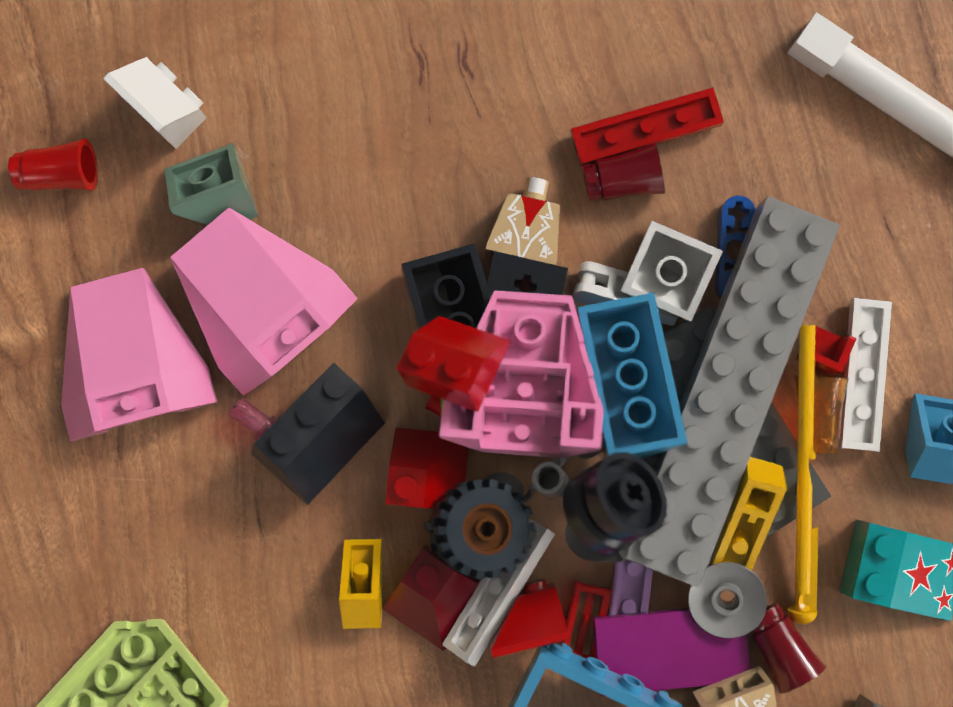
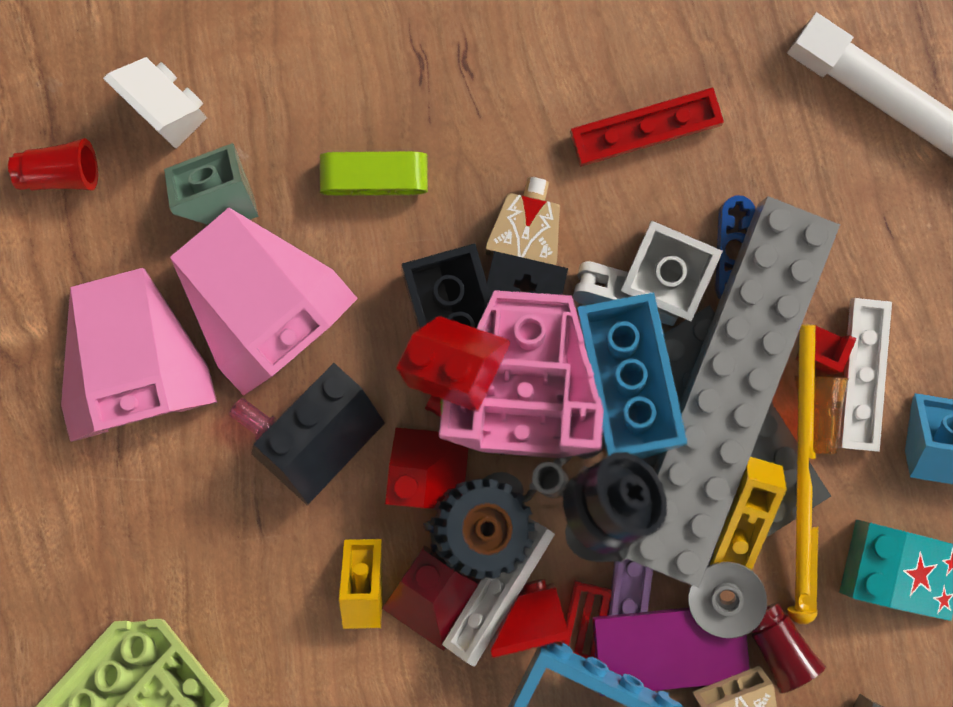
dark red plant [582,142,665,201] -> none
none -> lime beam [320,151,428,196]

